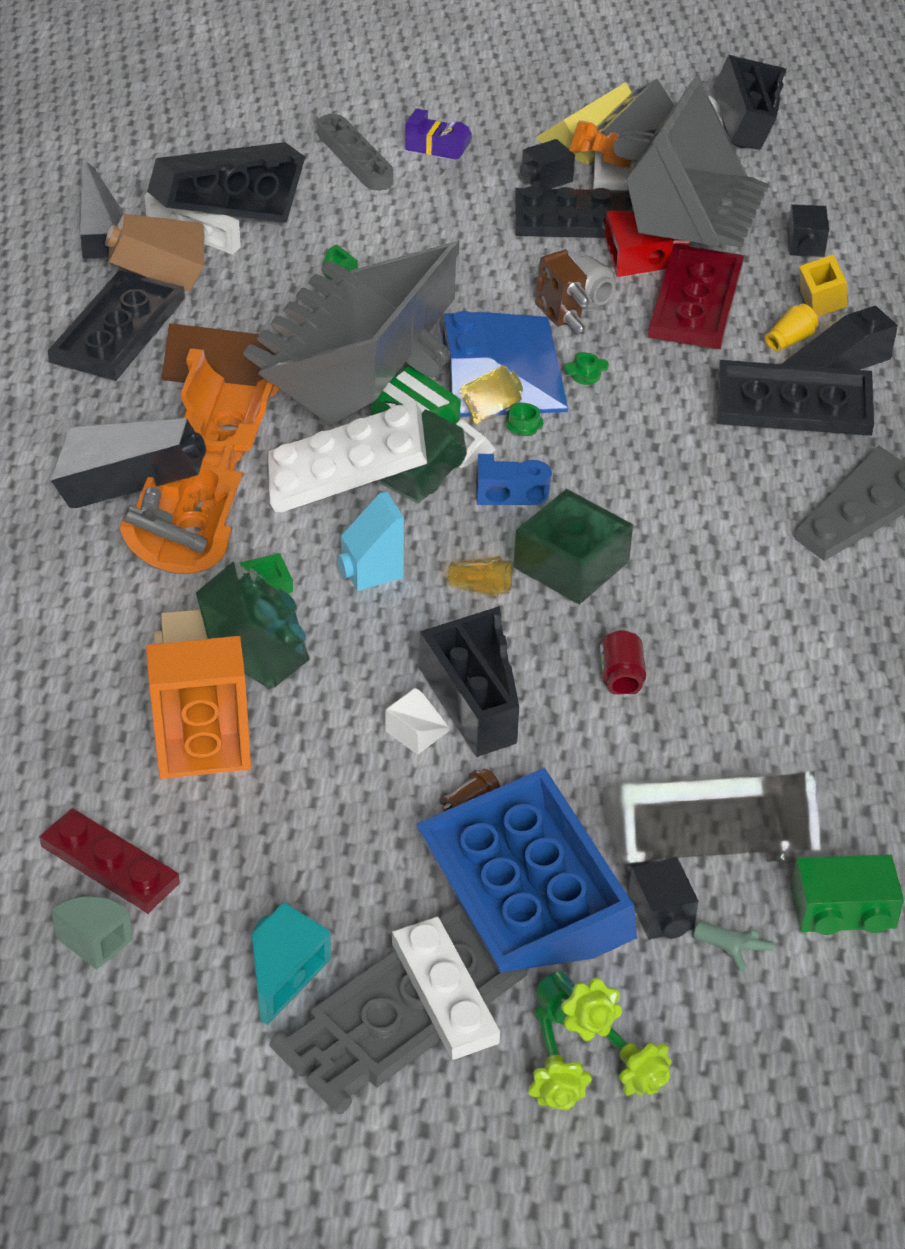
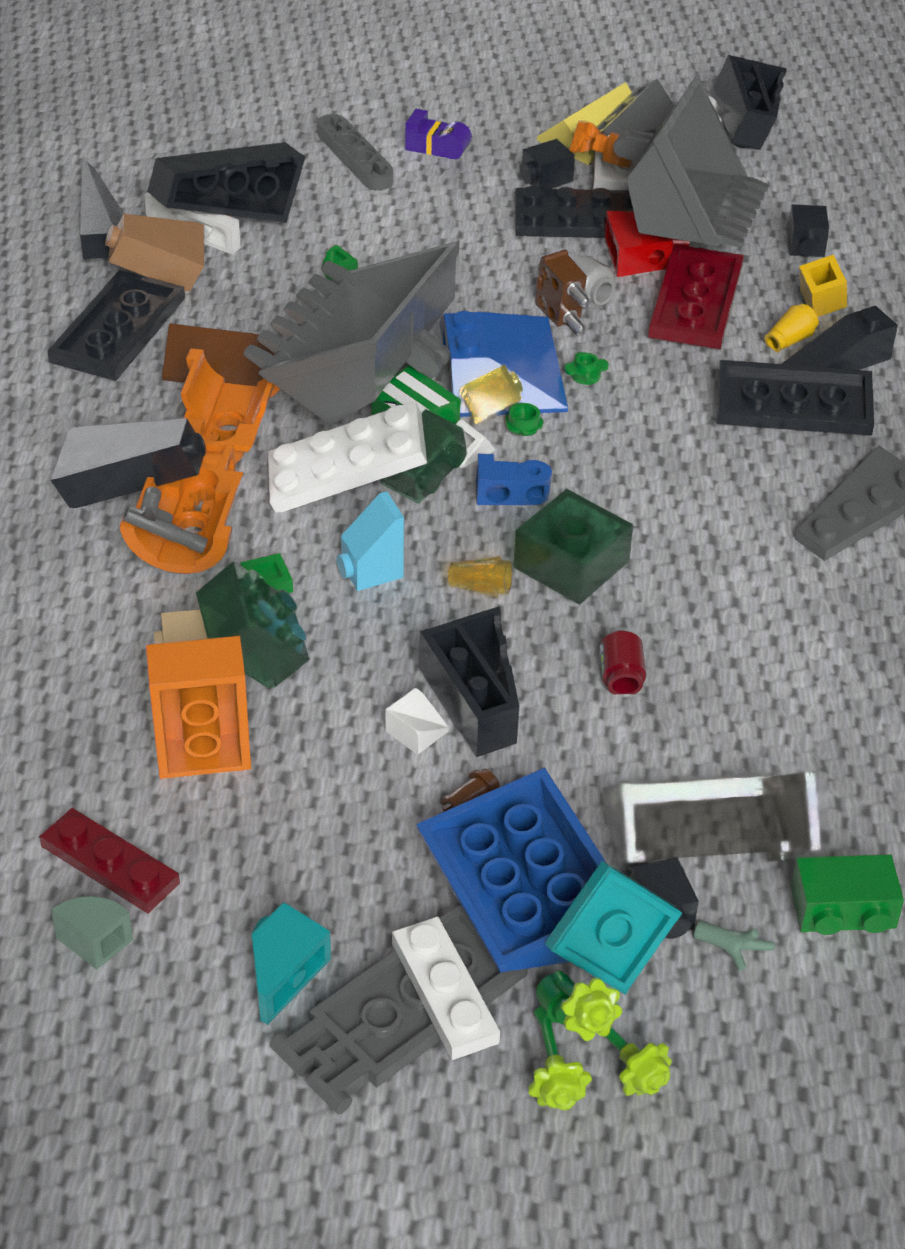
none -> teal tile [545,860,682,994]

